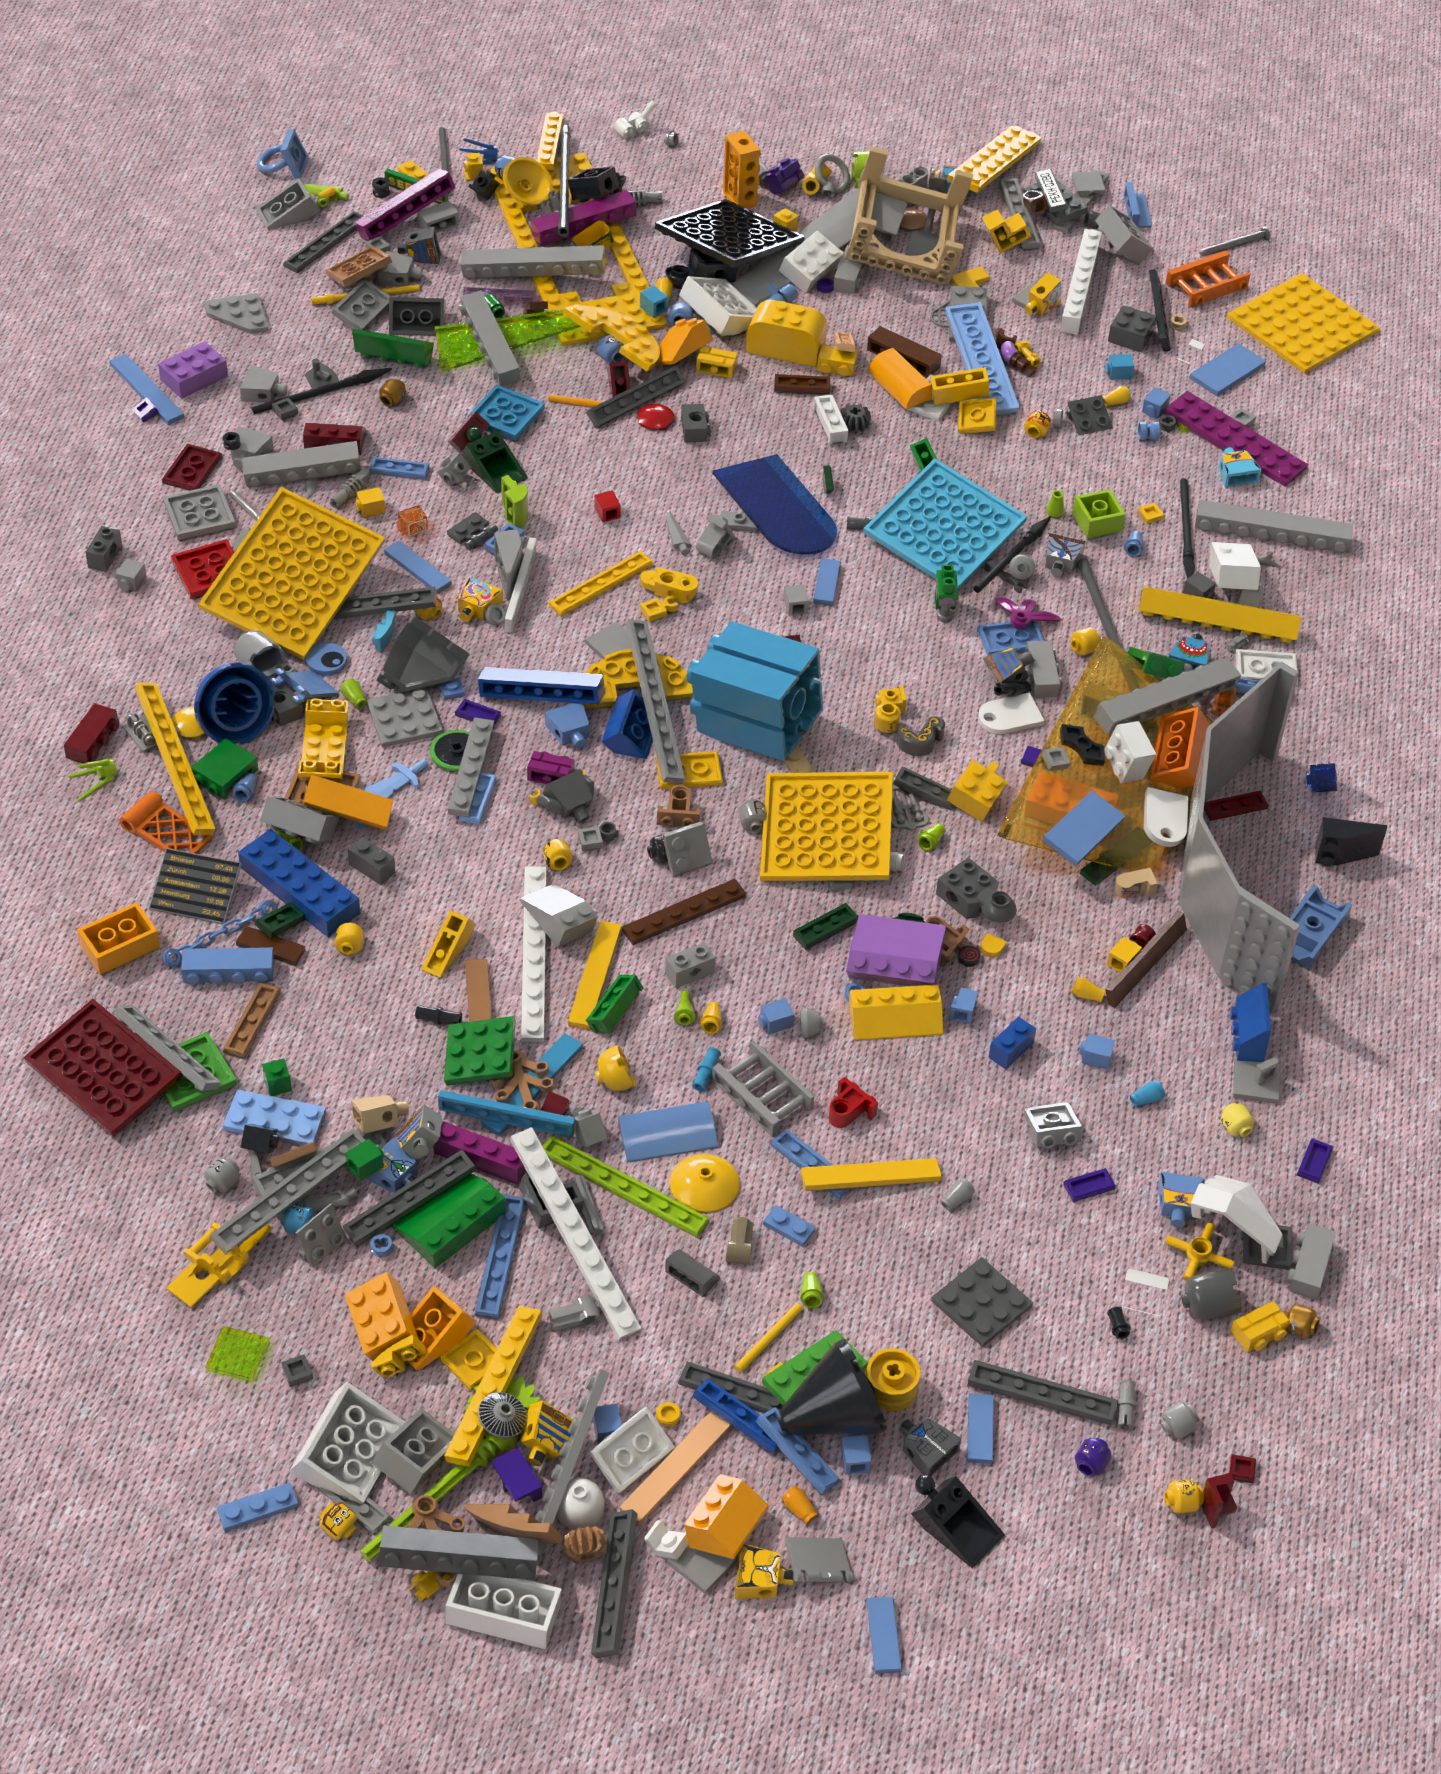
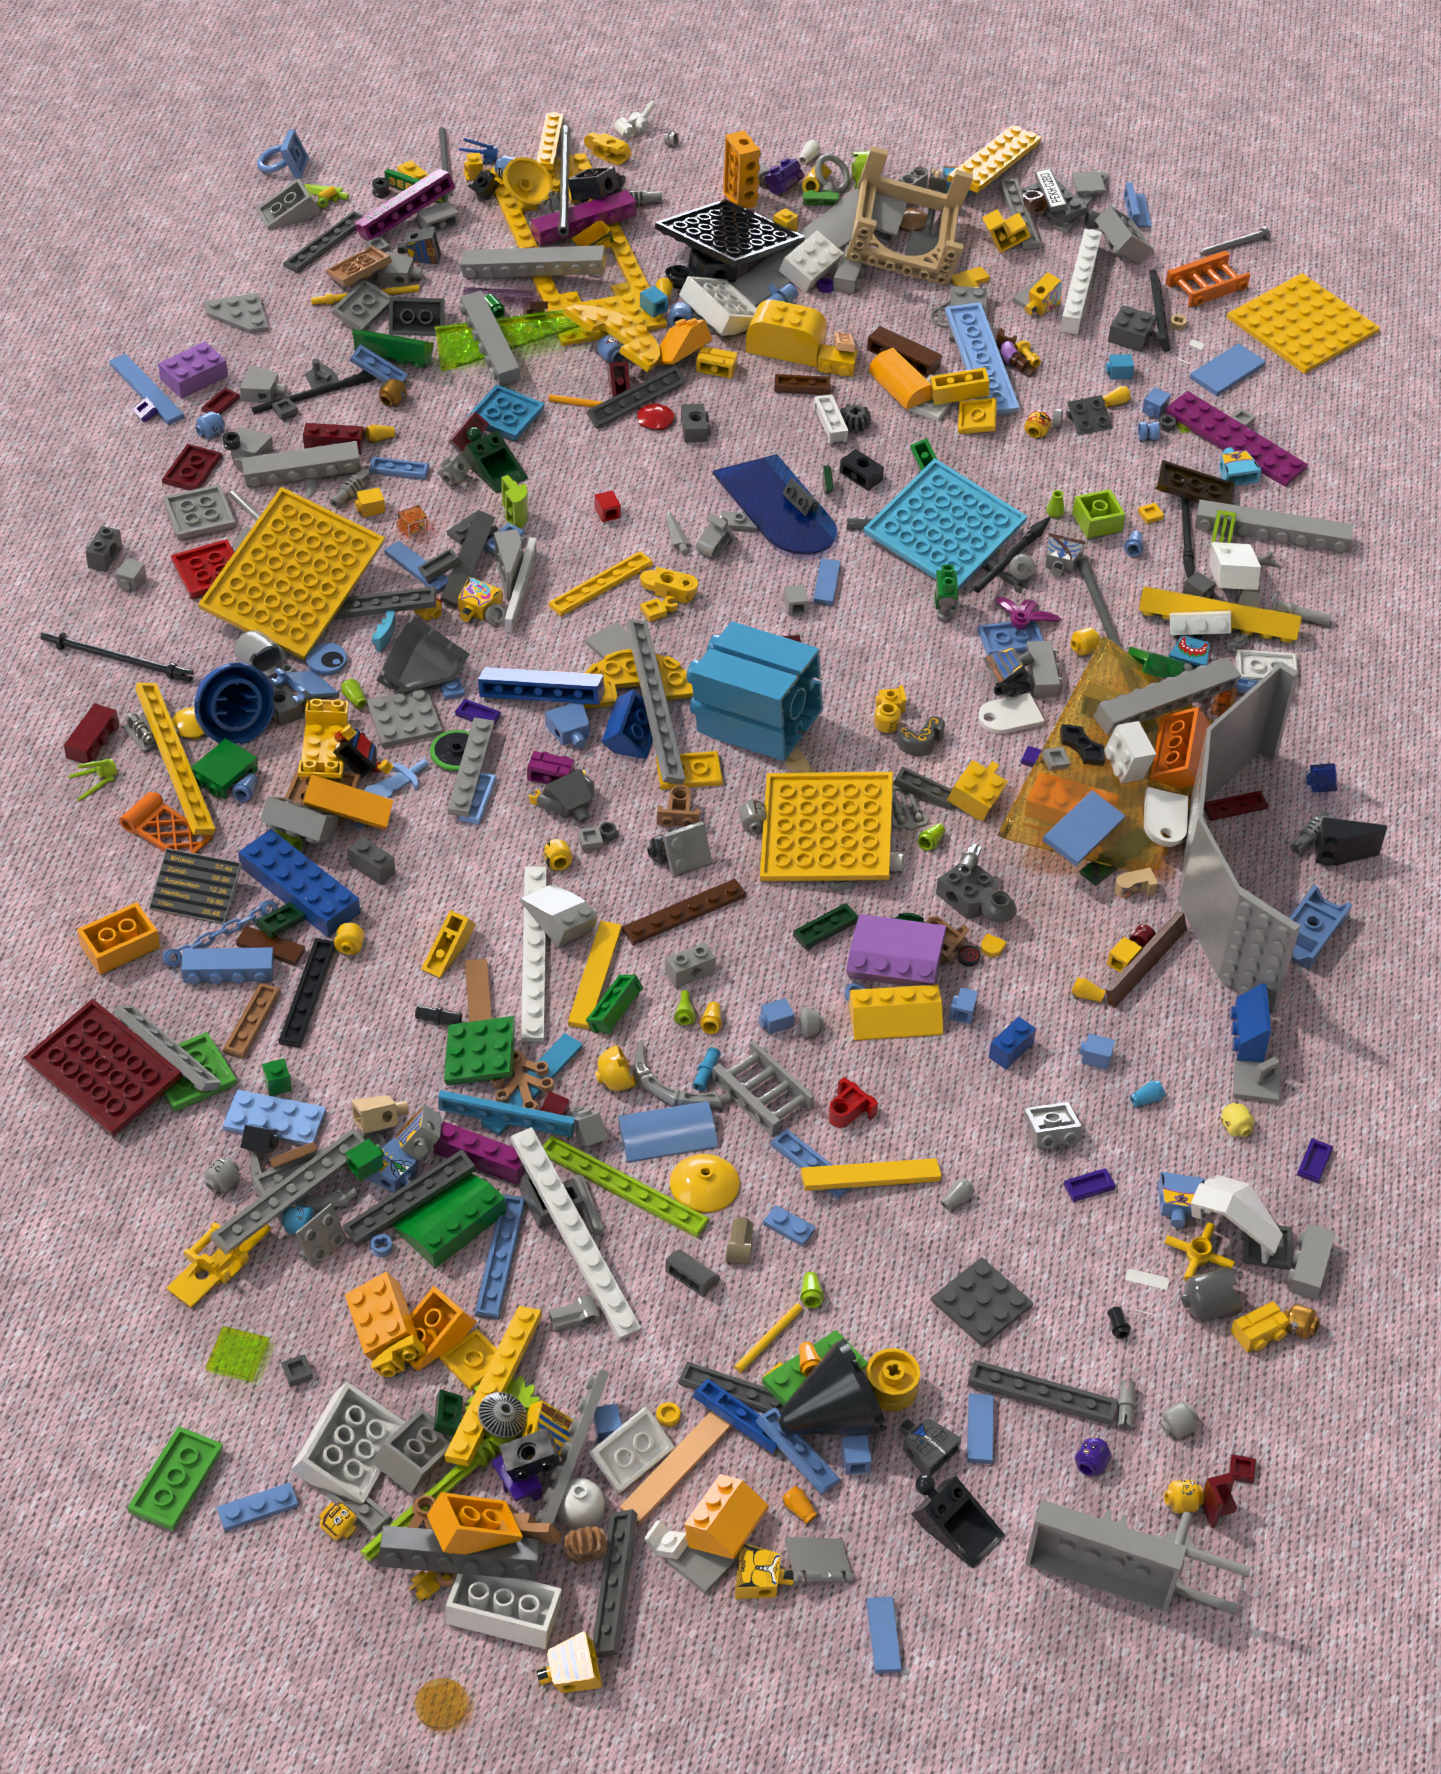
none -> black bar [40,632,194,683]
none -> bright green plate [127,1426,223,1531]
none -> medium blue head [195,411,225,439]
none -> dark red tile [201,388,240,415]
none -> black tile [279,938,336,1048]
none -> torso [333,724,394,779]
none -> medium blue plate [350,344,408,383]
none -> yellow cone [365,424,395,443]
none -> clear yellow tile [415,1678,468,1731]
none -> dark grey tile [417,548,462,583]
none -> light orange slope [427,1492,523,1555]
none -> dark green plate [433,1389,463,1437]
none -> dark grey tile [440,510,496,608]
none -> black brick [500,1428,561,1482]
none -> torso [537,1632,602,1693]
none -> yellow piece [584,132,632,165]
none -> light grey animal [634,1041,731,1109]
none -> dark grey hinge [782,478,819,516]
none -> white cone [798,140,821,164]
none -> light orange cone [799,1342,821,1377]
none -> bright green plate [803,190,839,206]
none -> black brick [839,449,884,491]
none -> light grey axle [958,843,982,876]
none -> light grey piece [1025,1500,1251,1614]
none -> dark brown plate [1156,460,1235,504]
none -> white brick [1170,610,1231,635]
none -> lime tile [1210,510,1237,548]
none -> light grey pin [1271,598,1332,627]
none -> light grey hinge [1290,810,1334,855]

